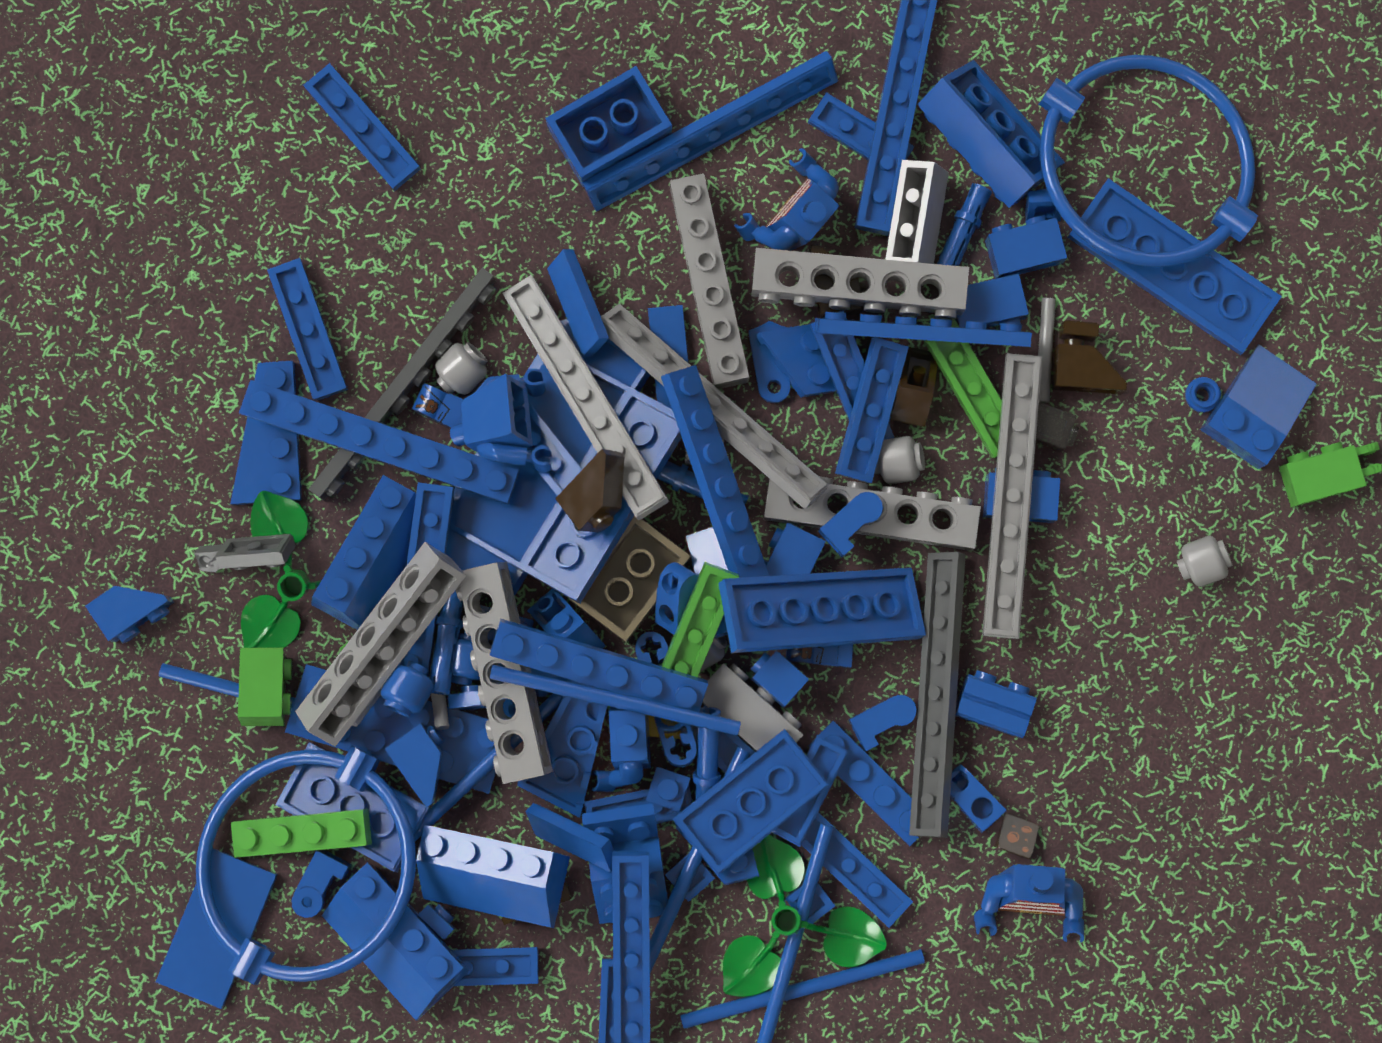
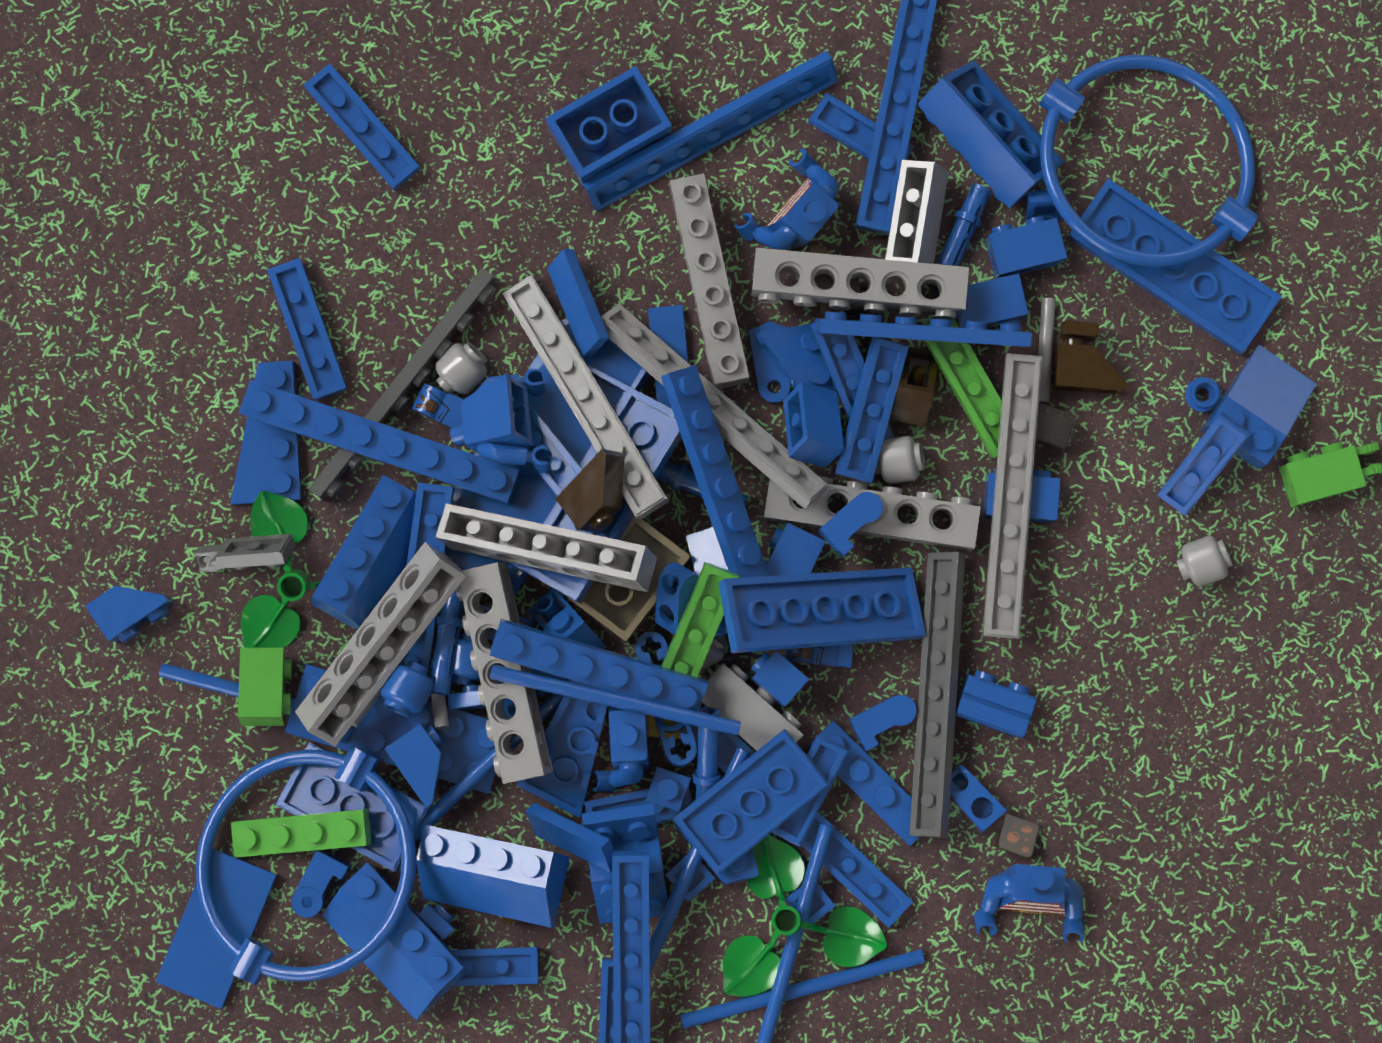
none -> light grey brick [436,504,657,592]
none -> blue brick [783,381,845,468]
none -> blue tile [1157,412,1251,516]

